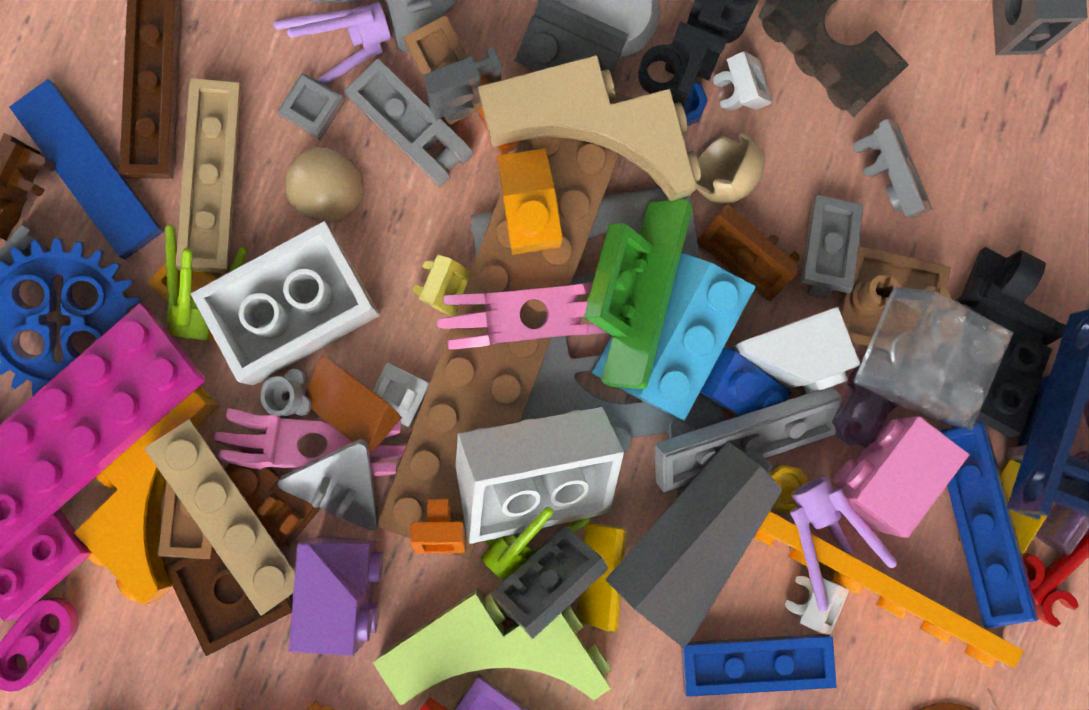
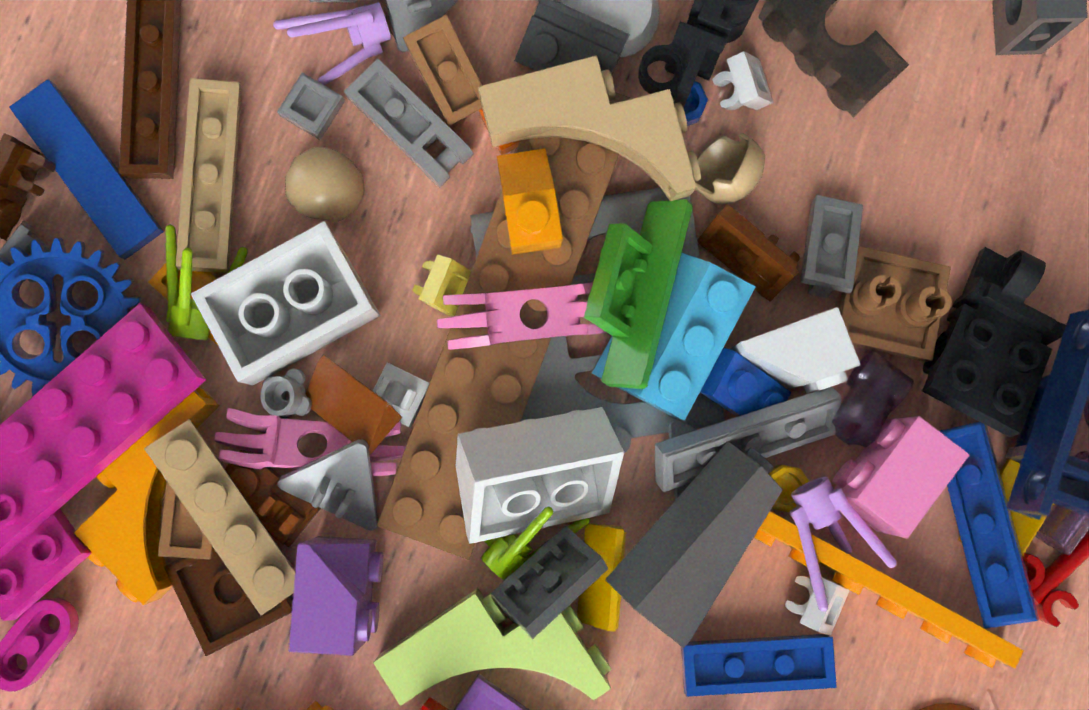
orange tile [410,499,466,554] -> none
dark grey plate [423,47,502,121] -> none
light grey plate [853,119,933,217] -> none
clear brick [854,287,1013,430] -> none

